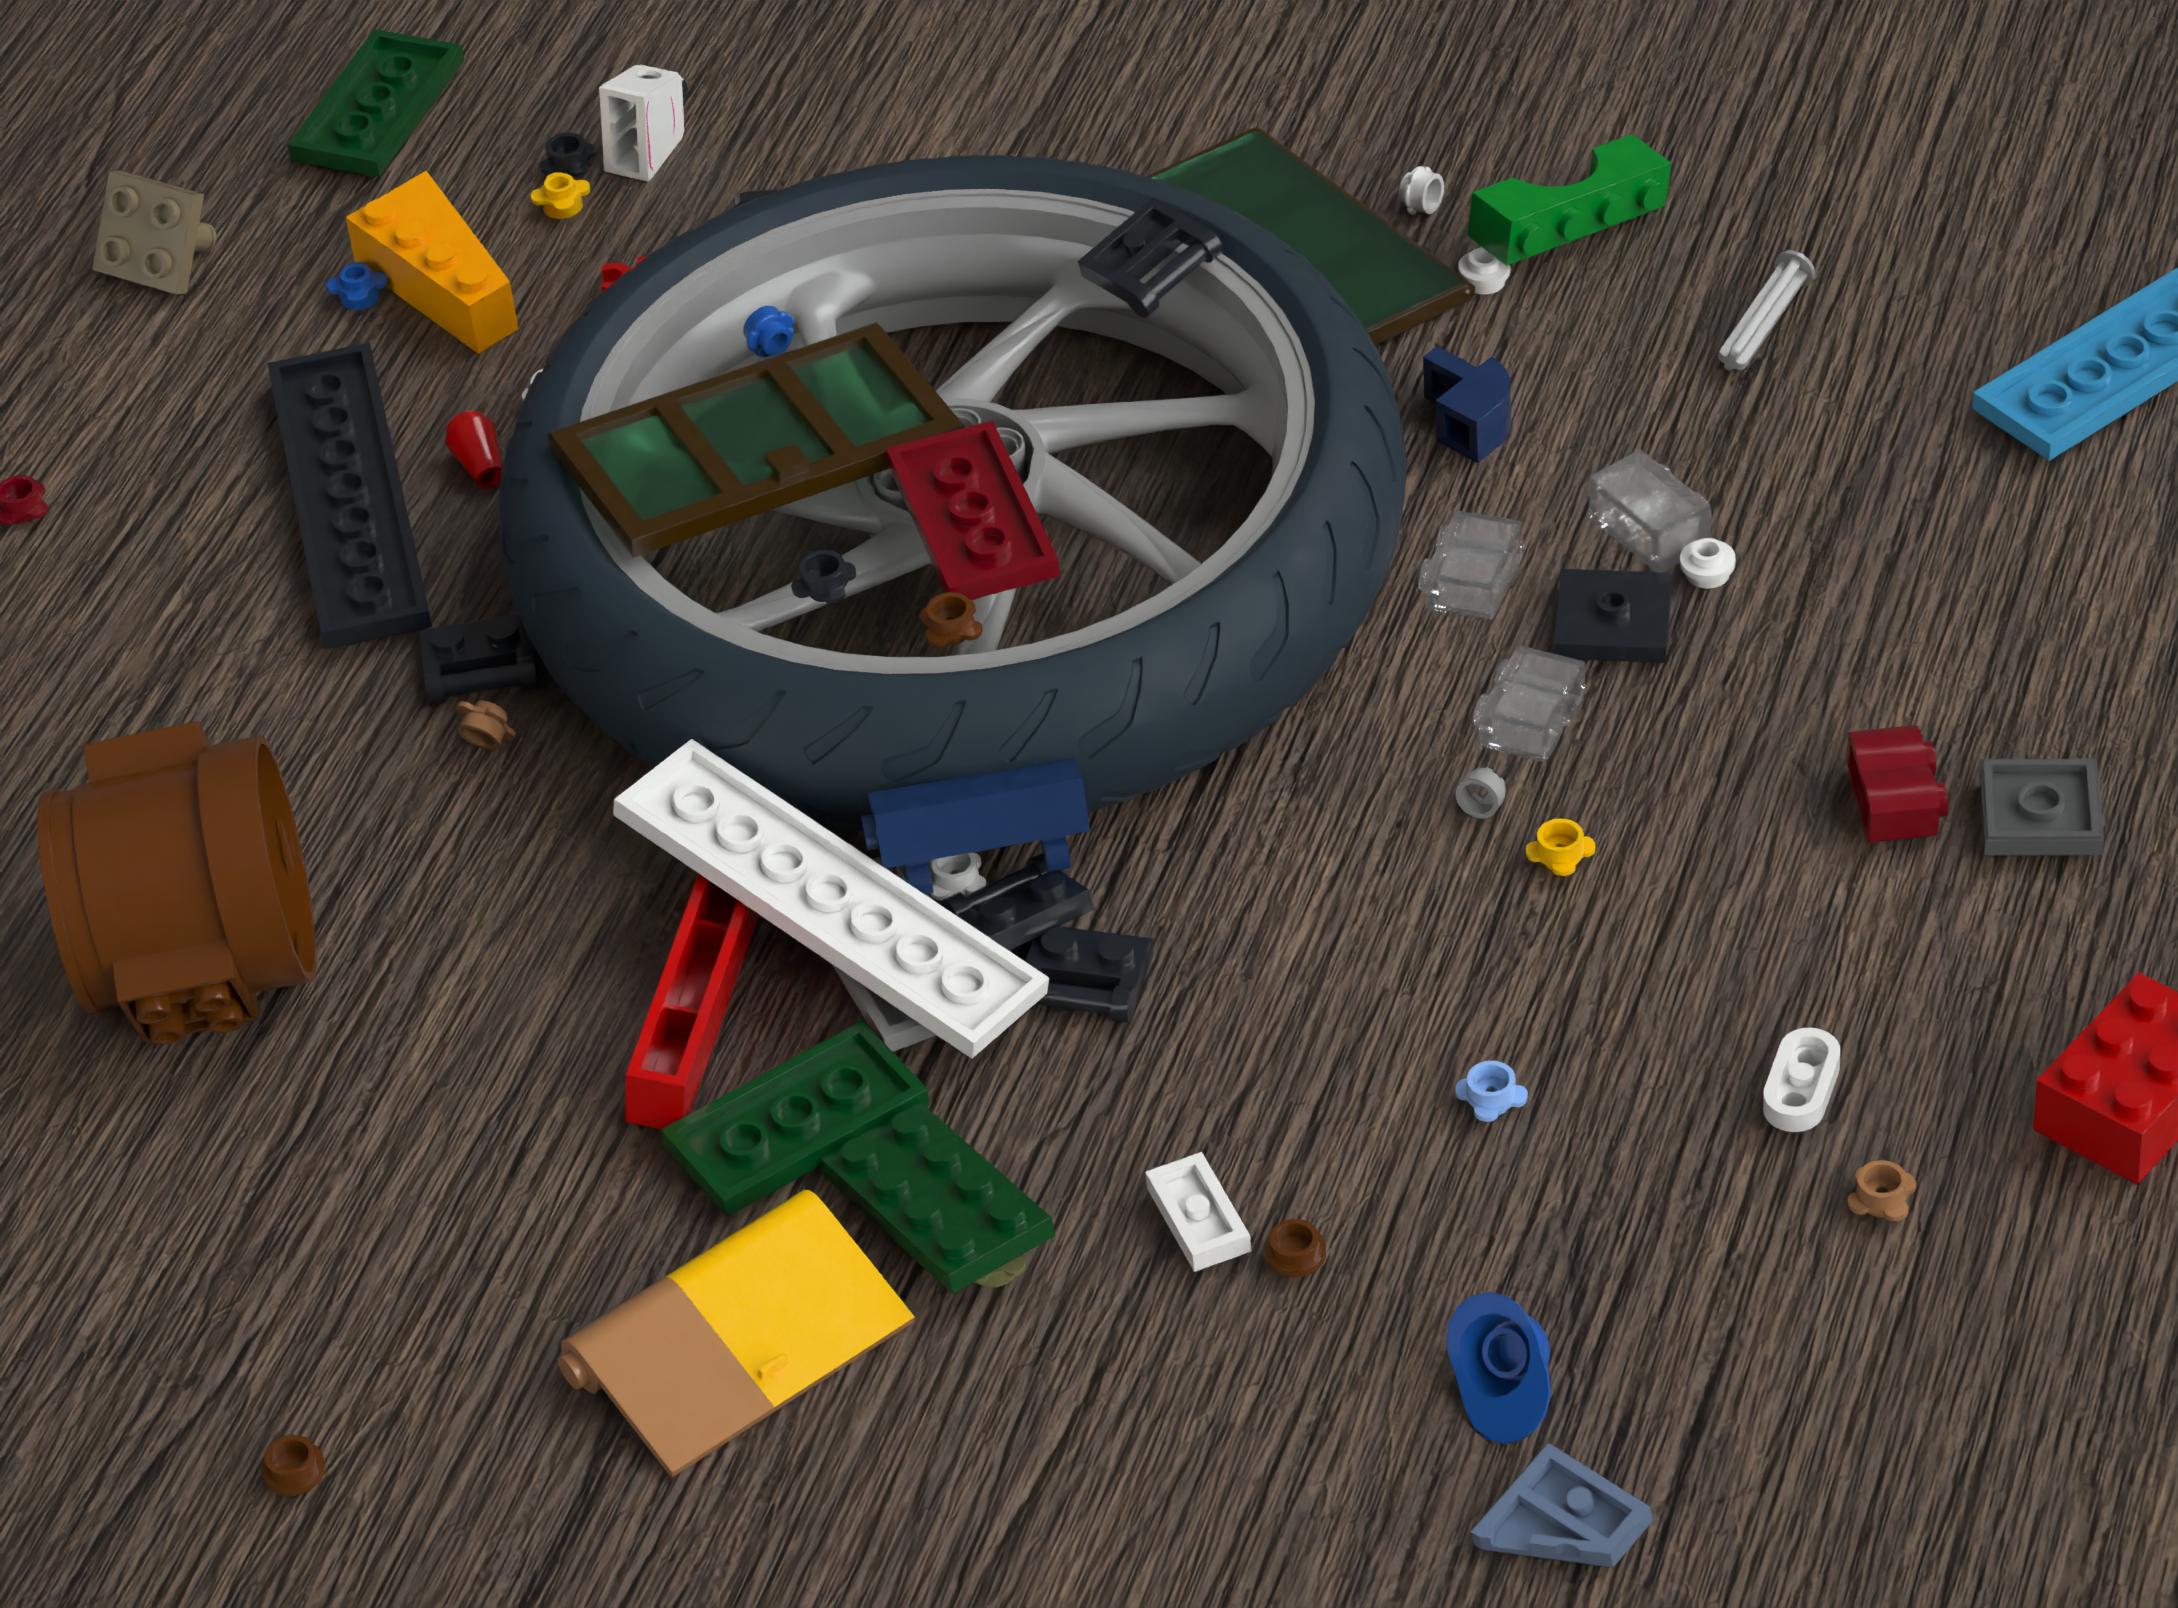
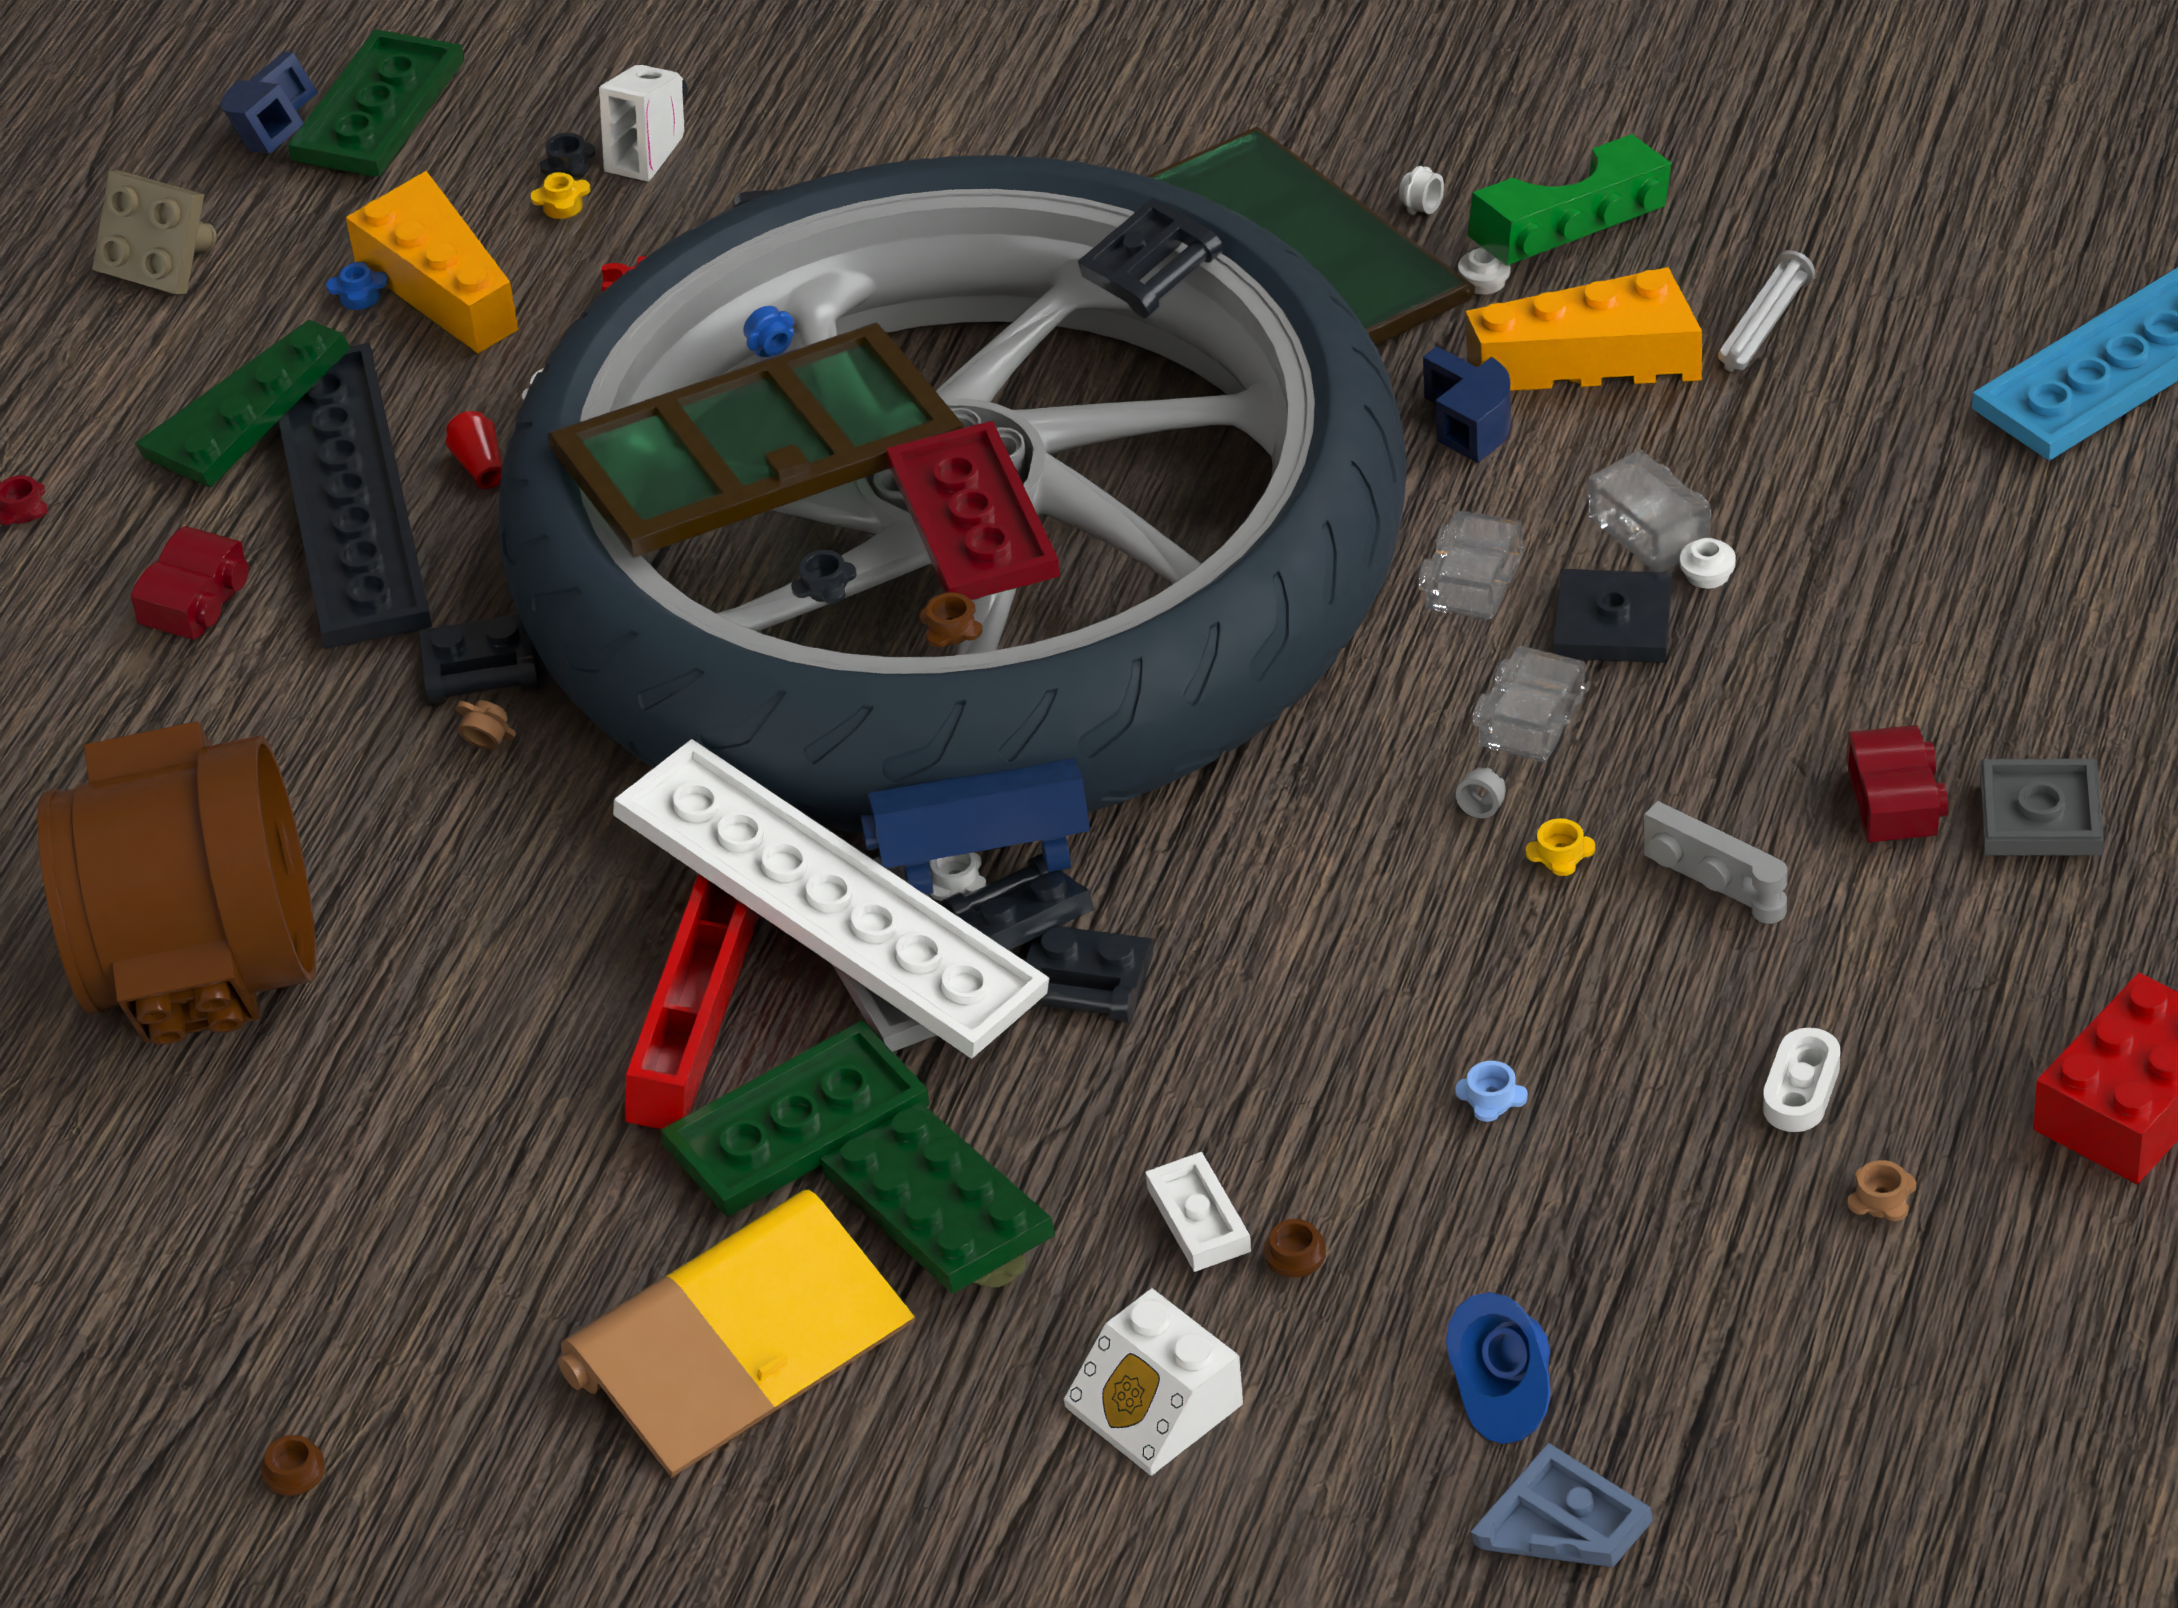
none -> dark red brick [130,526,249,640]
none -> dark green wing [135,320,351,488]
none -> dark blue brick [221,52,318,154]
none -> white slope [1064,1288,1243,1476]
none -> light orange wedge [1466,267,1702,391]
none -> light grey plate [1644,801,1787,924]

